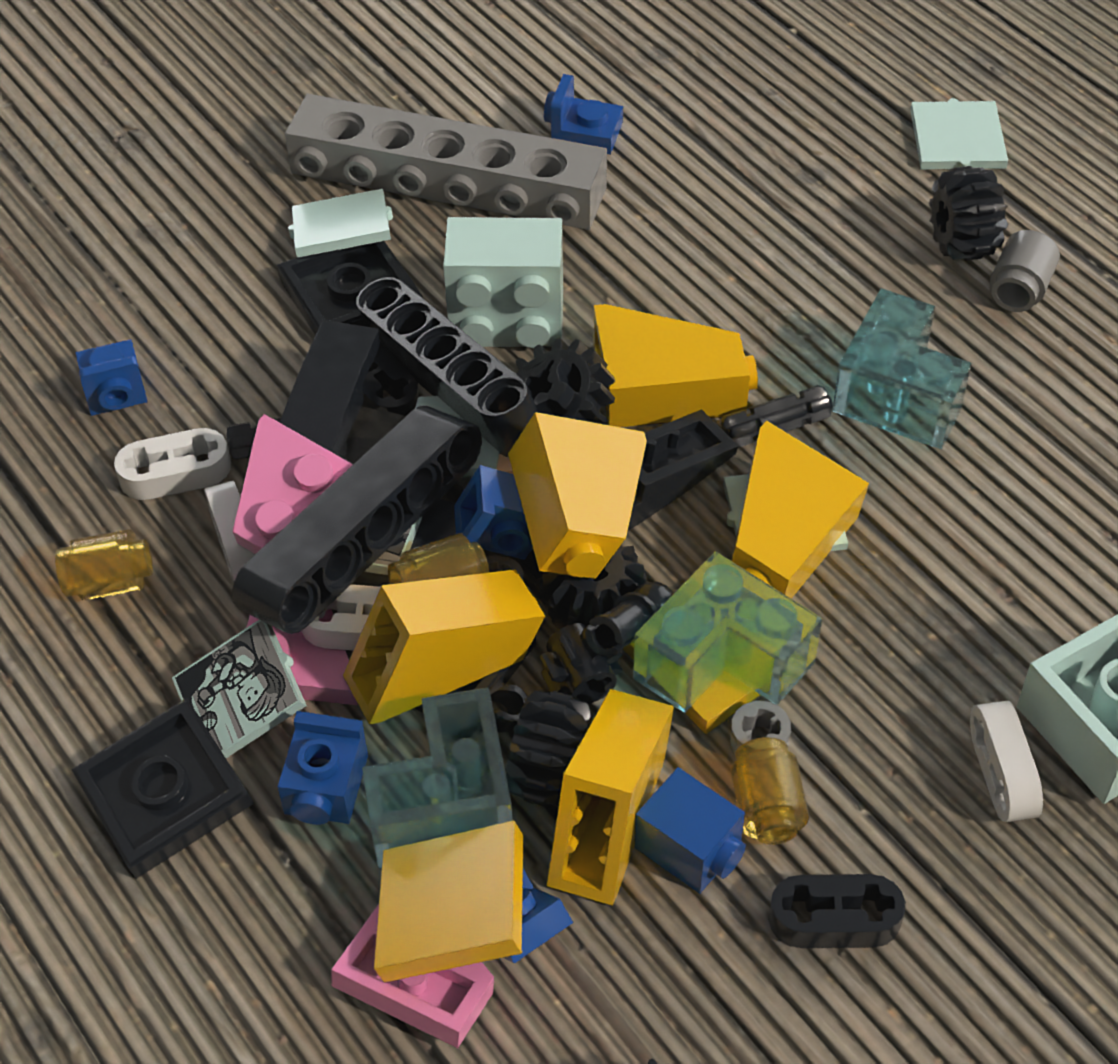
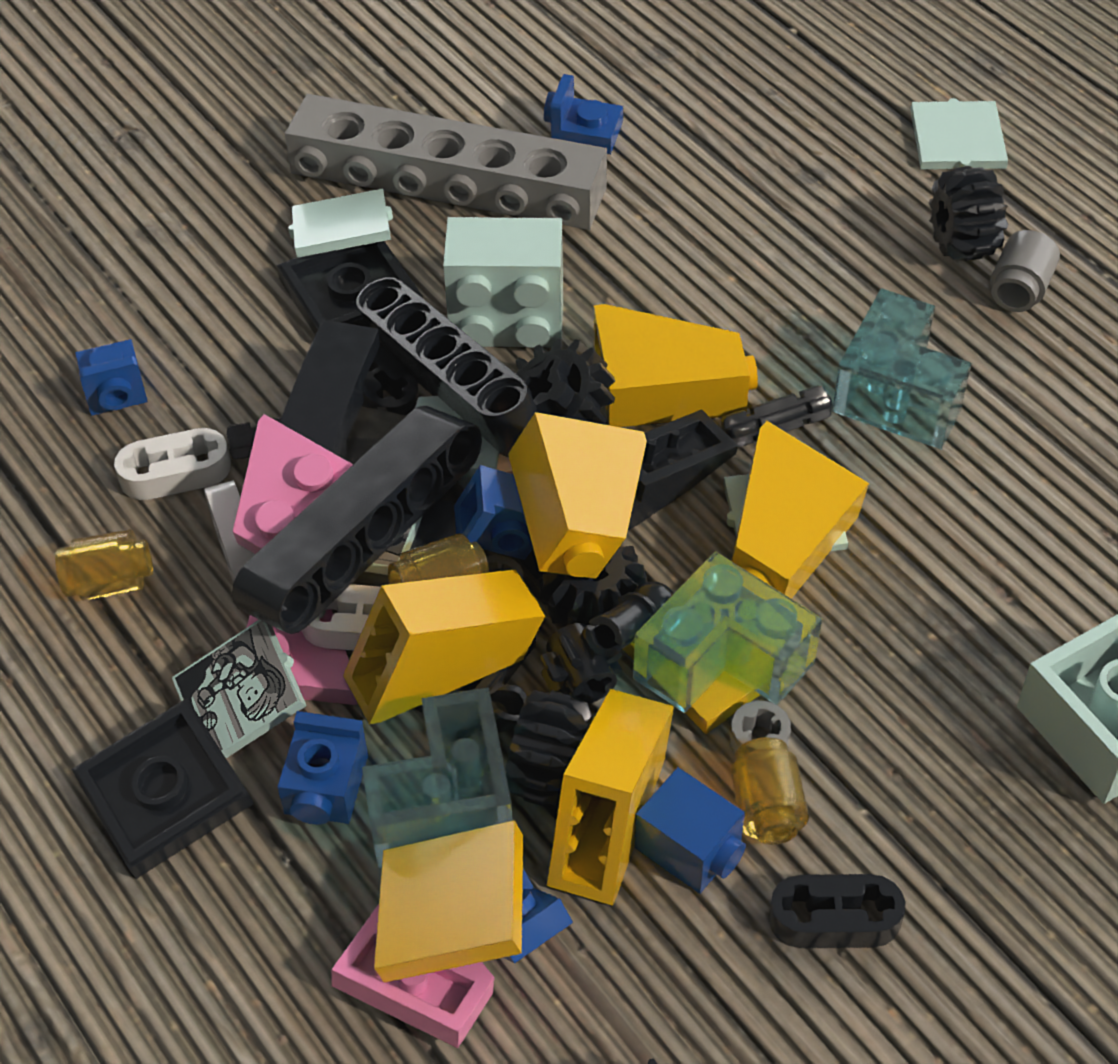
white beam [970,701,1043,822] -> none

